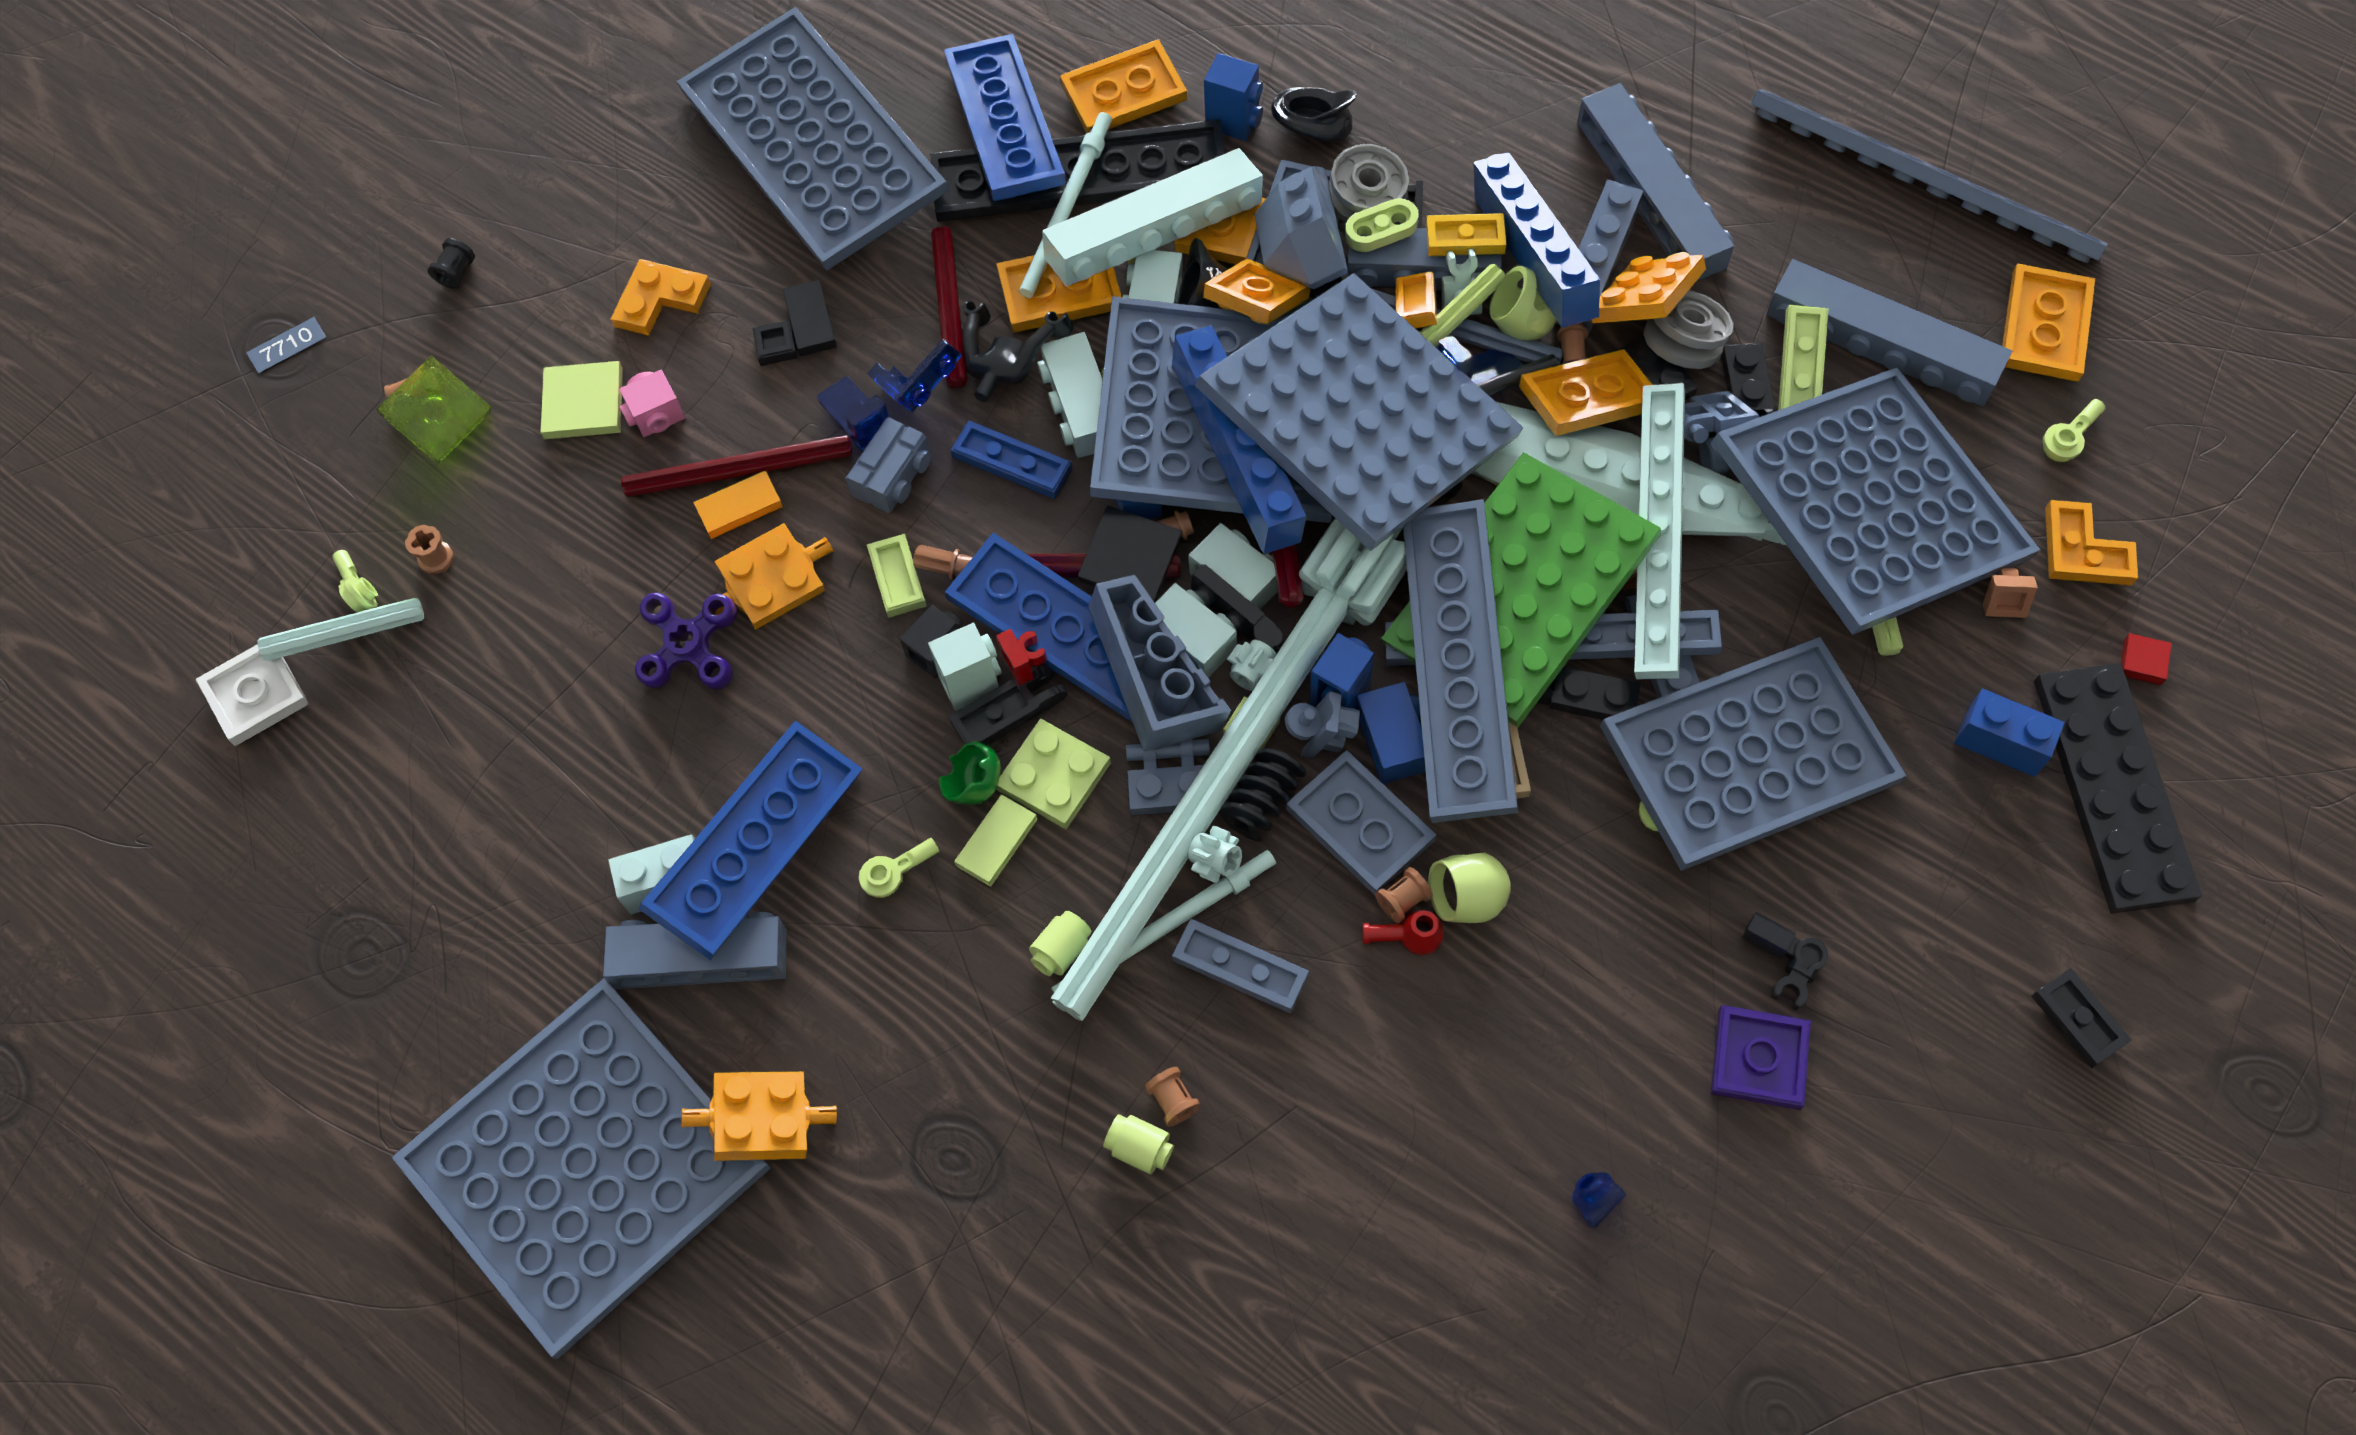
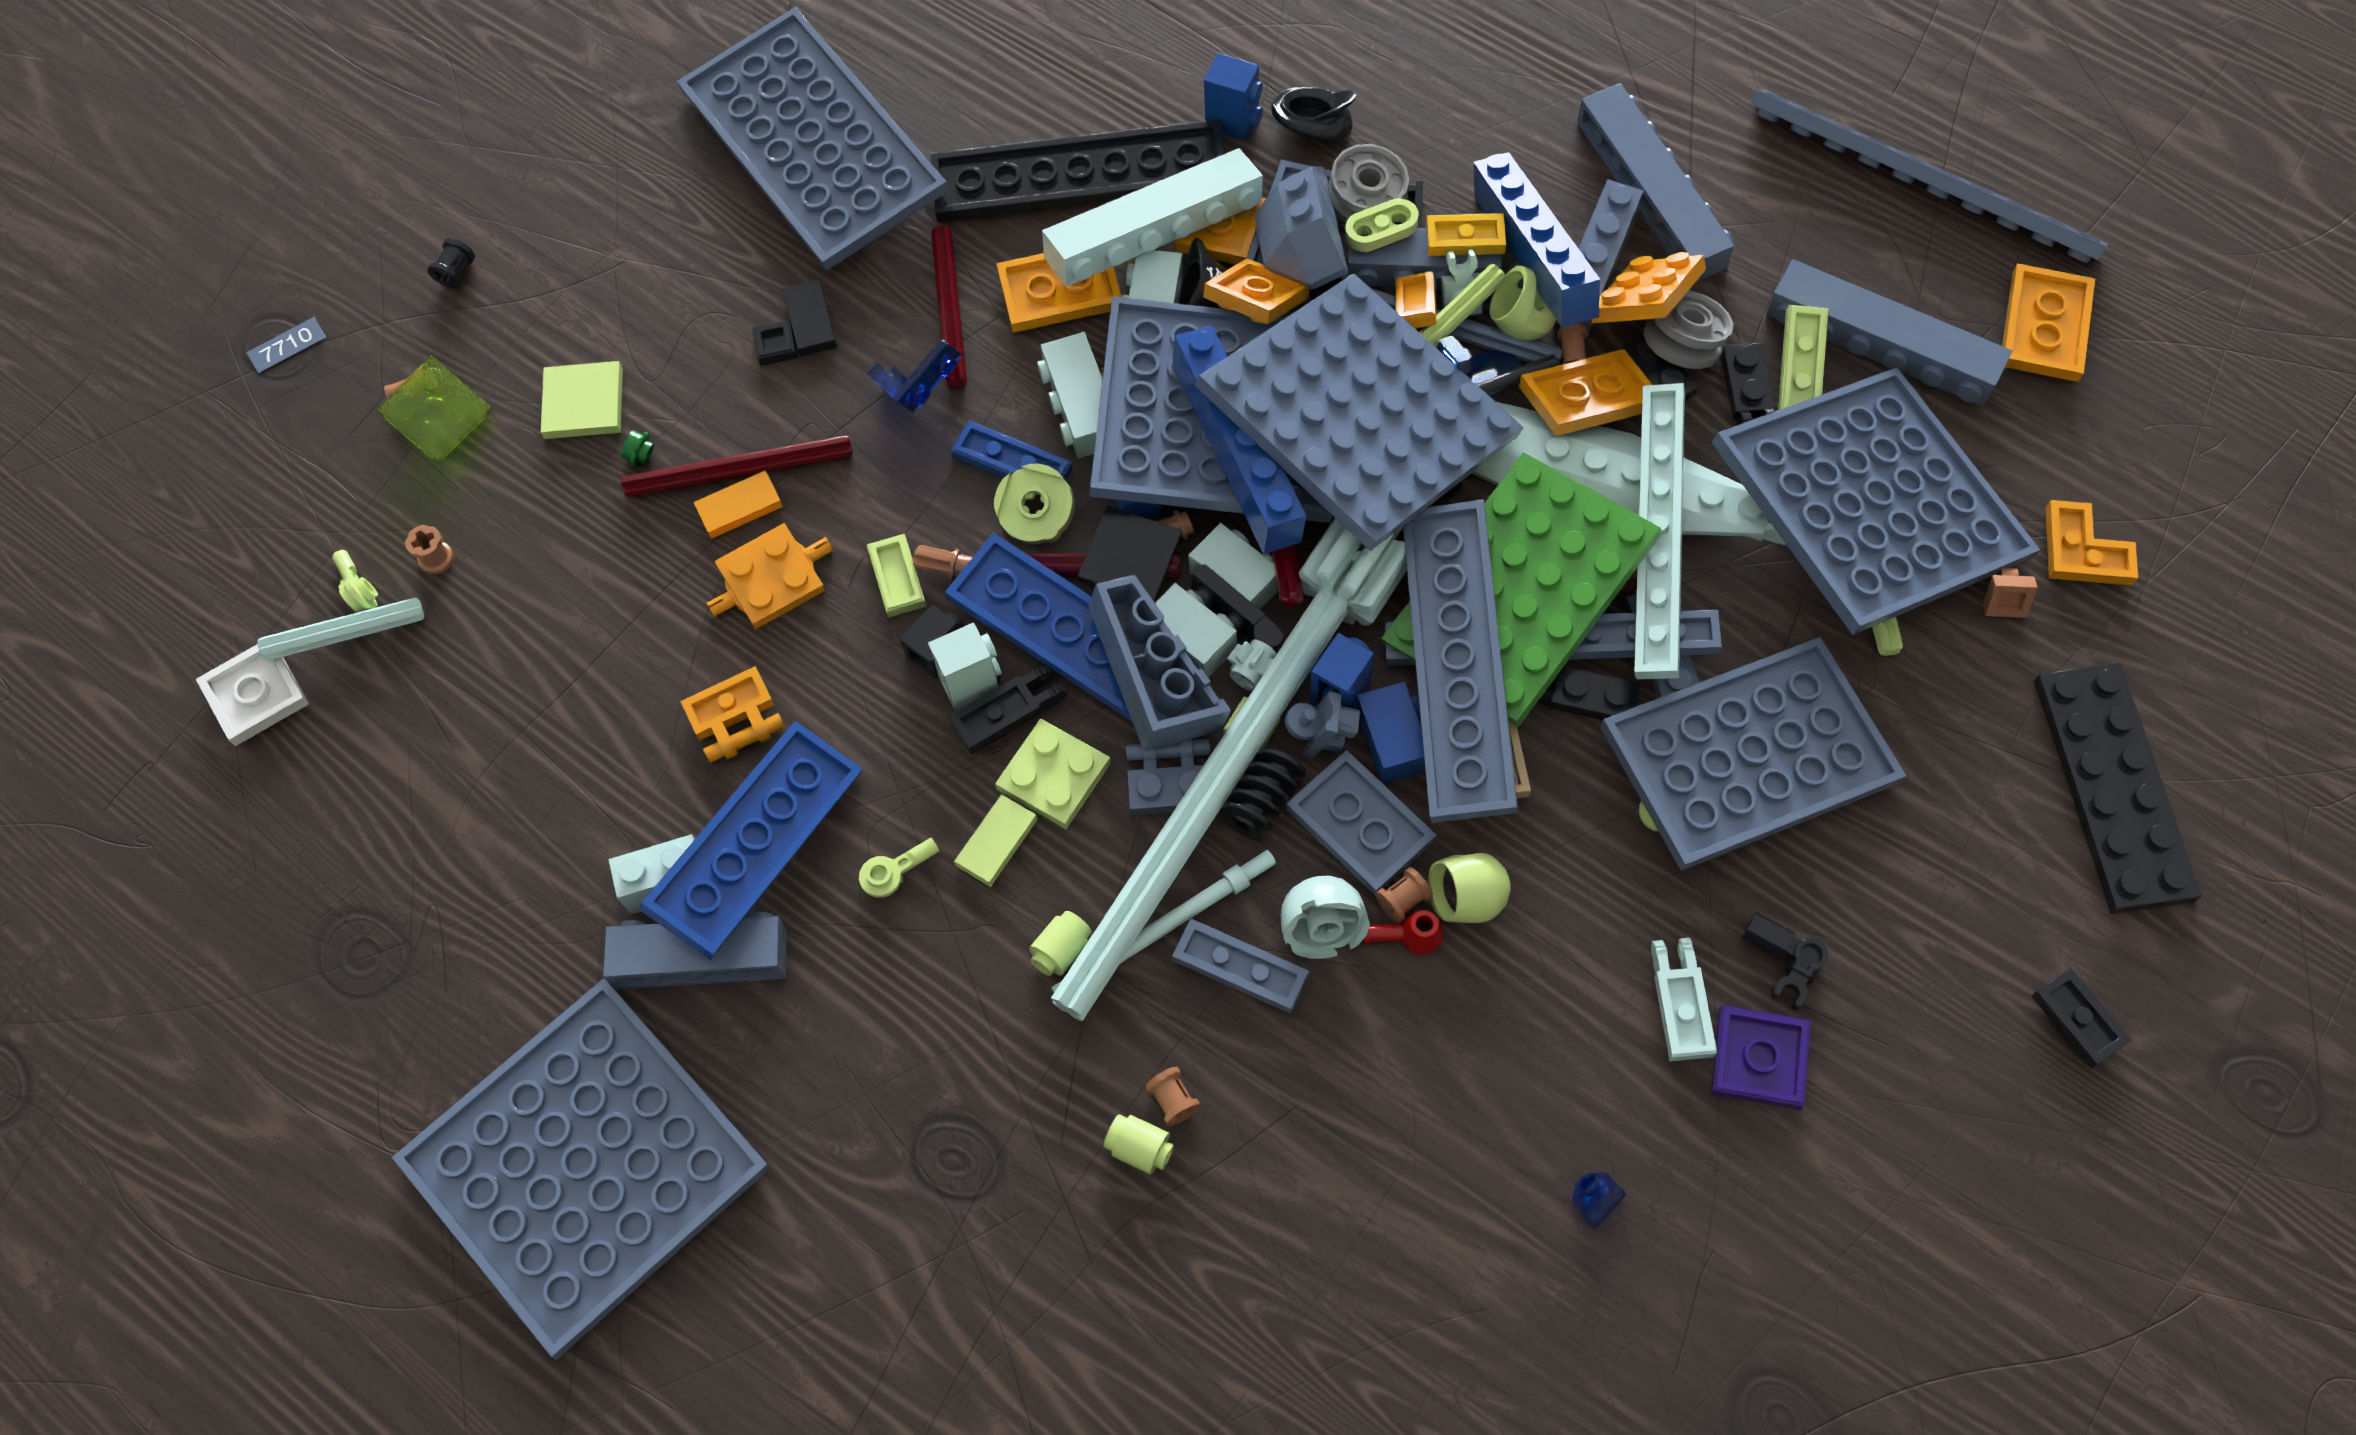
light orange plate [611,259,711,336] -> none
bright pink brick [619,369,686,437] -> none
dark purple gear [635,592,737,690] -> none
light orange plate [681,1072,837,1161] -> none
clear blue bracket [817,376,889,450] -> none
sand blue brick [845,417,931,514] -> none
green hair [939,741,1001,805] -> none
plate [944,34,1066,201] -> none
black piece [962,301,1074,402] -> none
red tile [996,629,1047,686] -> none
light aqua bar [1019,112,1112,298] -> none
light orange plate [1060,39,1188,134] -> none
light aqua gear [1188,826,1242,883] -> none
sand blue plate [1684,391,1759,443] -> none
sand blue tile [1699,437,1729,475] -> none
blue brick [1954,688,2065,777] -> none
yellowish green plate [2043,399,2105,462] -> none
red tile [2121,633,2172,685] -> none
none -> green plate [621,430,654,467]
none -> light orange plate [680,666,786,763]
none -> yellowish green plate [994,464,1075,545]
none -> light aqua cylinder [1280,876,1370,959]
none -> light aqua hinge [1651,938,1717,1061]

